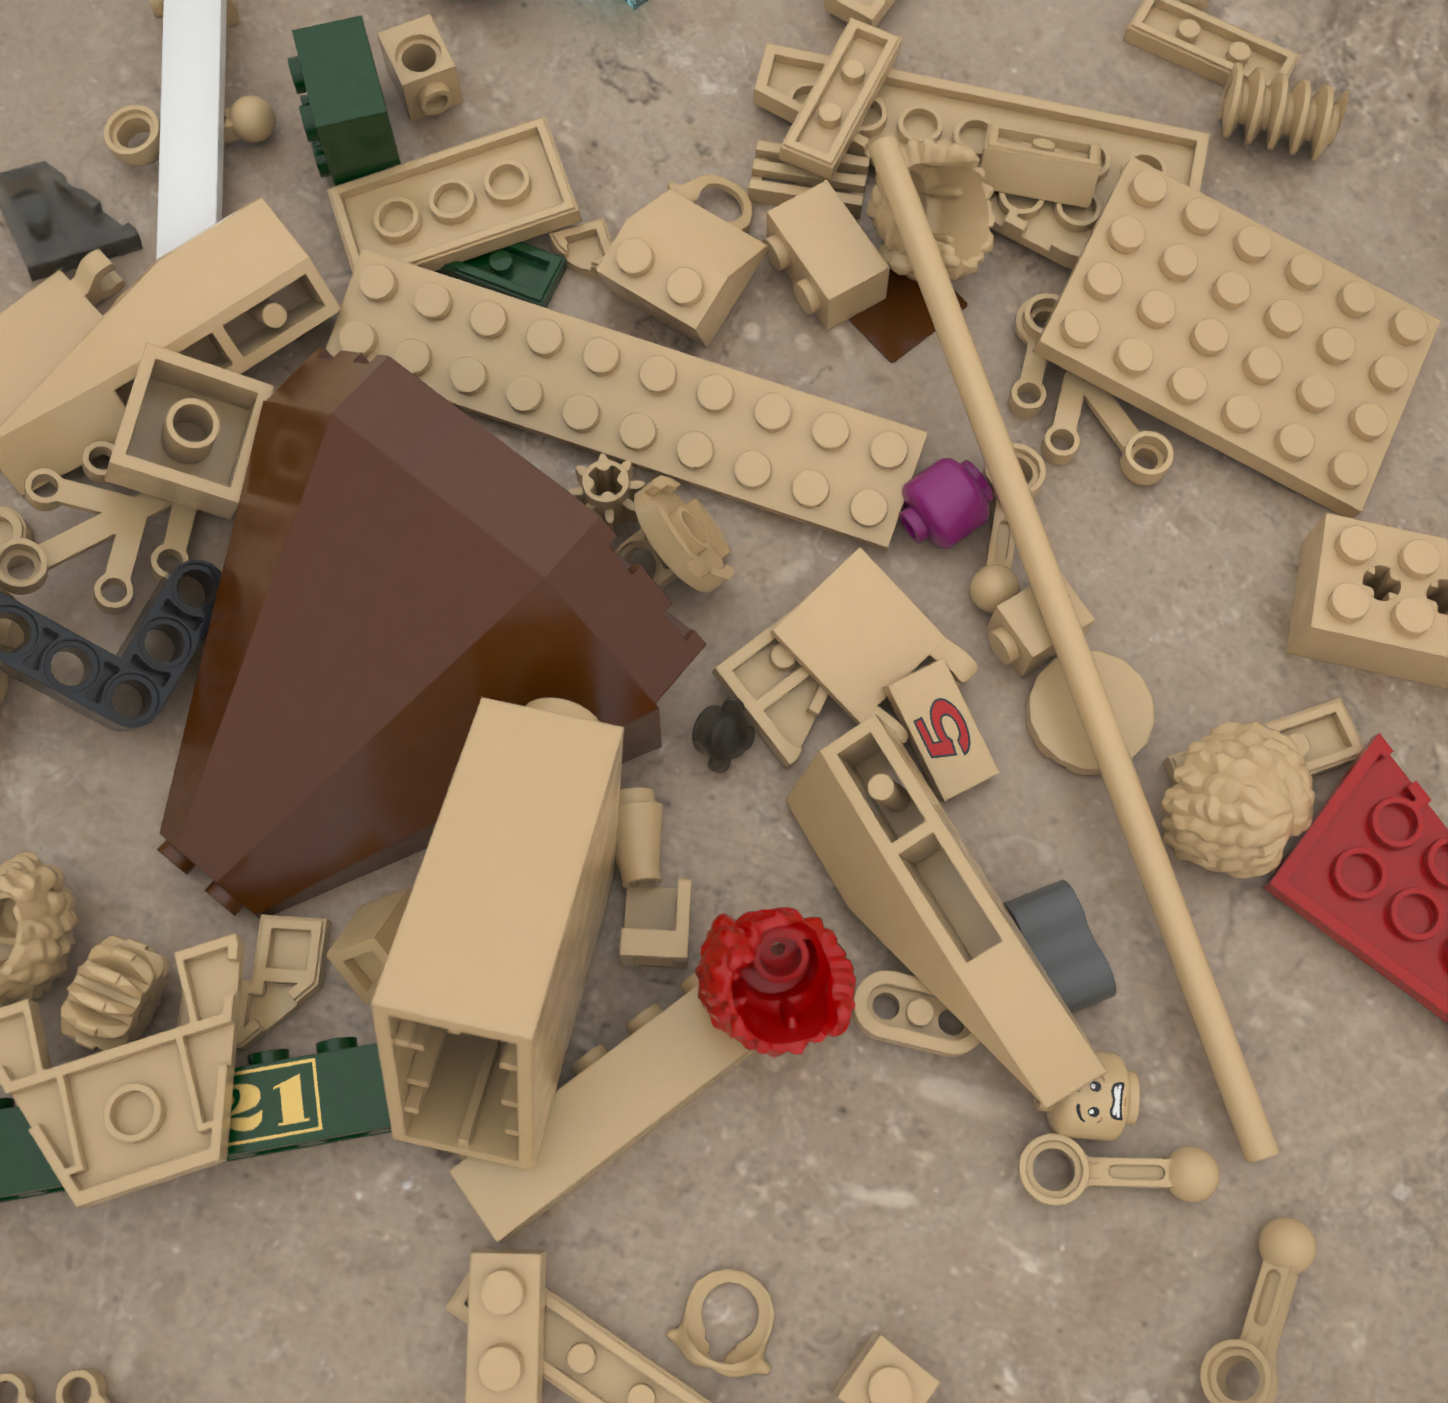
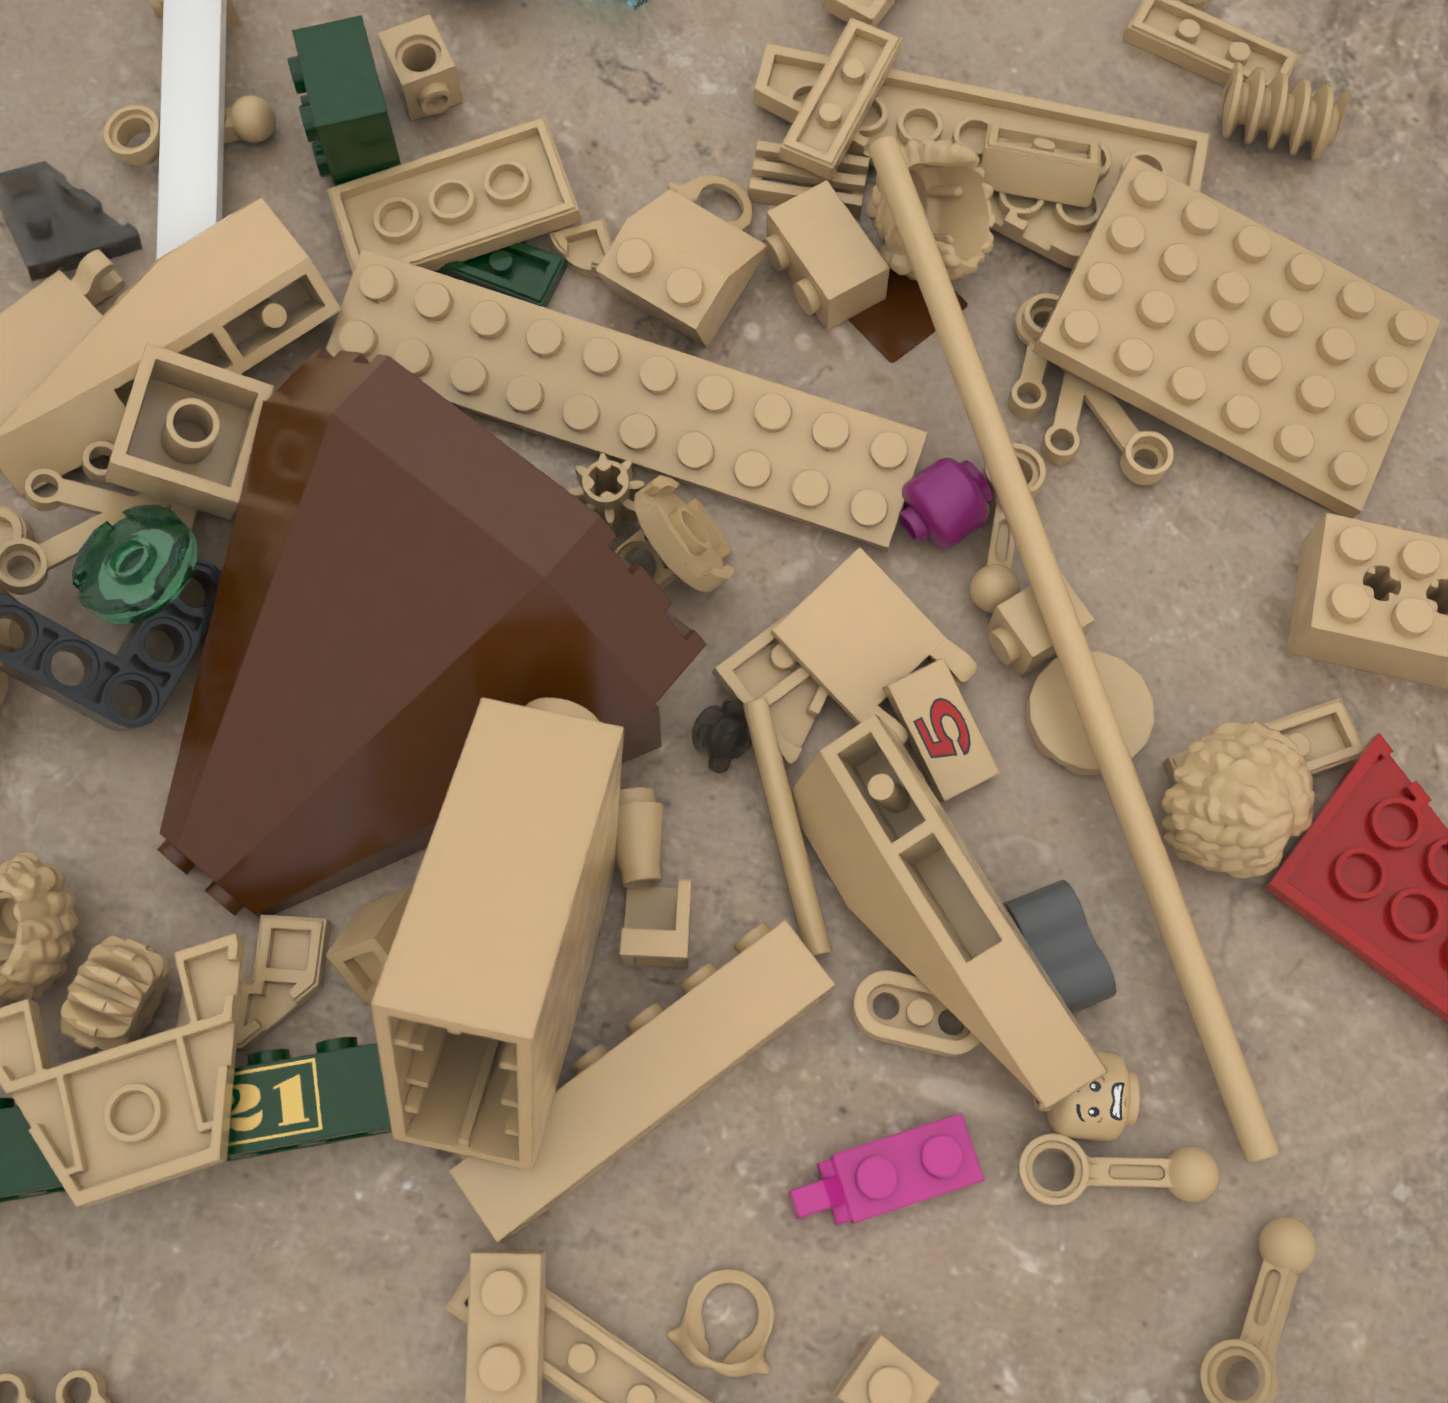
red hair [695,907,856,1058] -> none
none -> clear green tile [72,504,198,624]
none -> tan bar [742,698,832,956]
none -> dark pink hinge [788,1113,985,1225]

